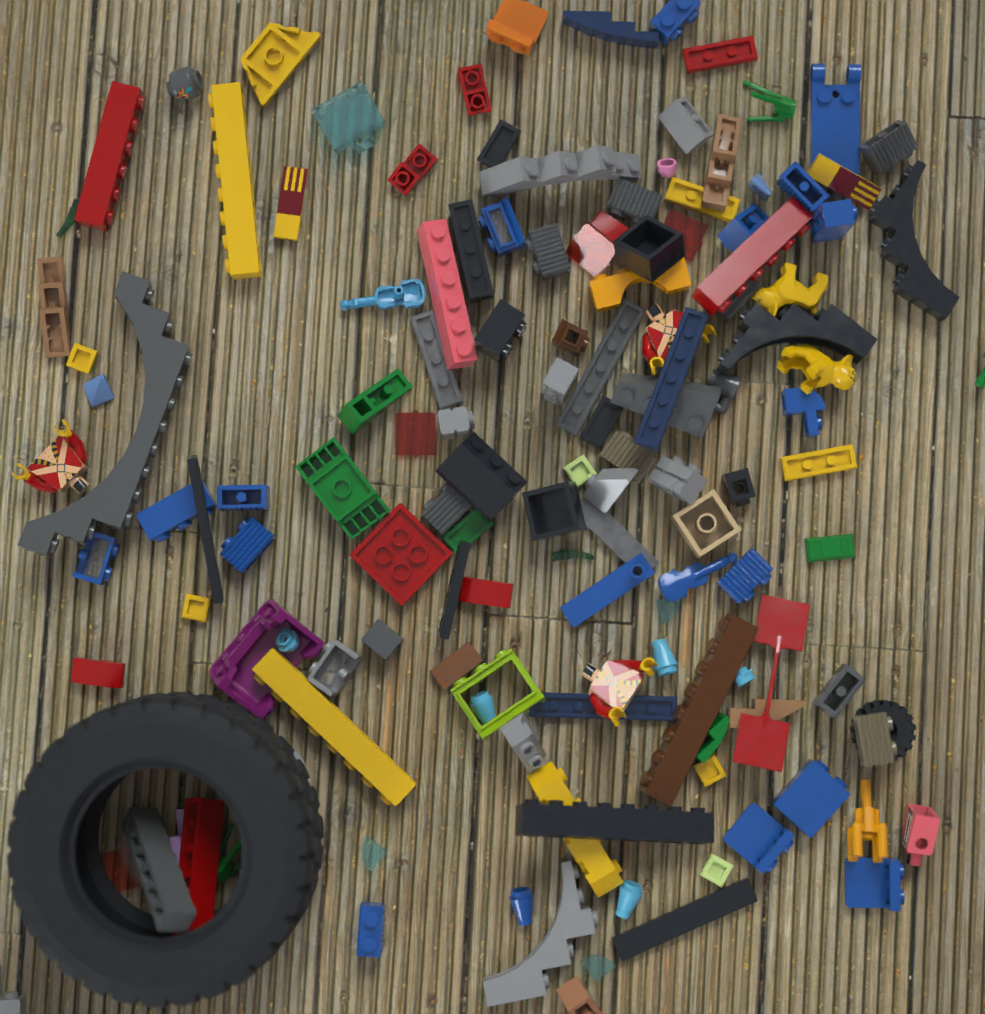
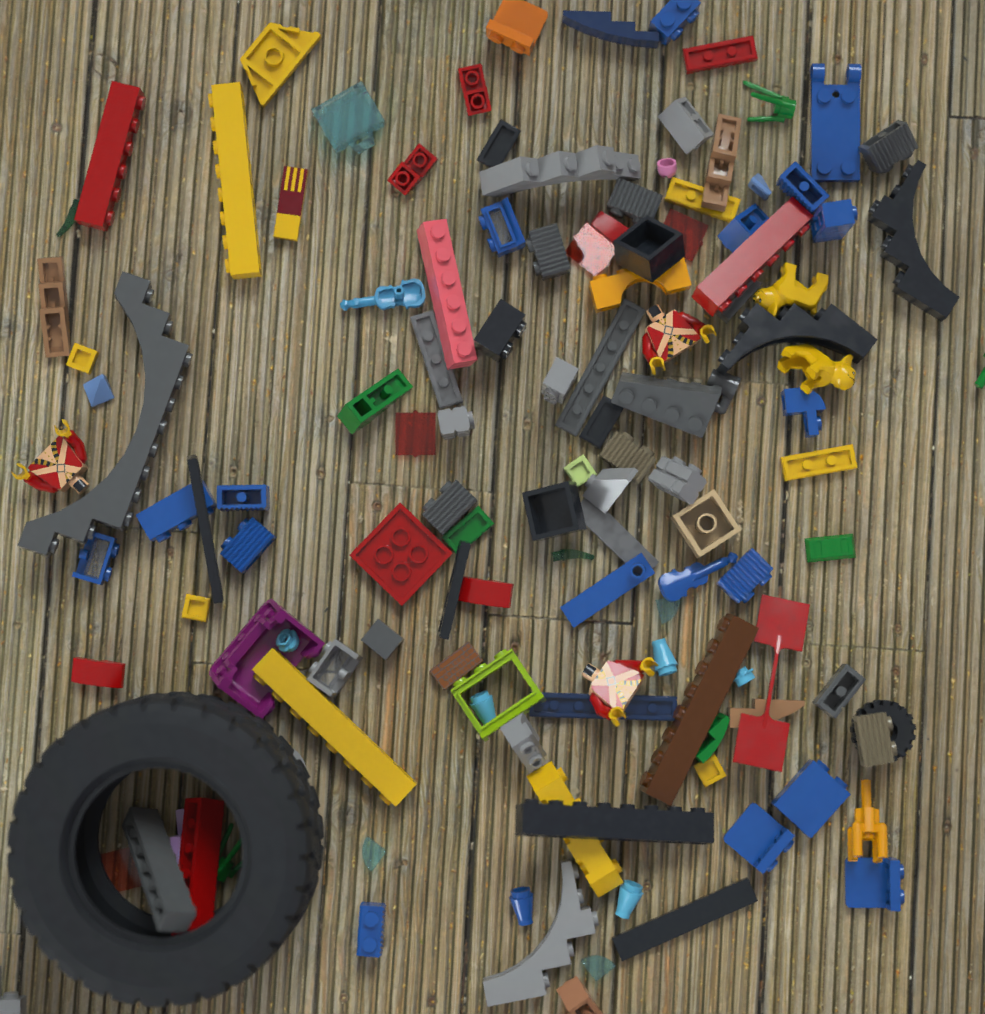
dark grey head [166,67,204,101] -> none
green plate [295,437,390,540] -> none
black slope [435,432,527,522] -> none
black brick [448,199,494,304] -> none
reddish brown window [551,319,590,356] -> none
dark blue tile [634,307,709,452] -> none
yellowish green tile [699,853,733,887] -> none
black brick [721,468,755,507] -> none
tile [807,153,882,210] -> none
coral torso [901,803,940,866] -> none

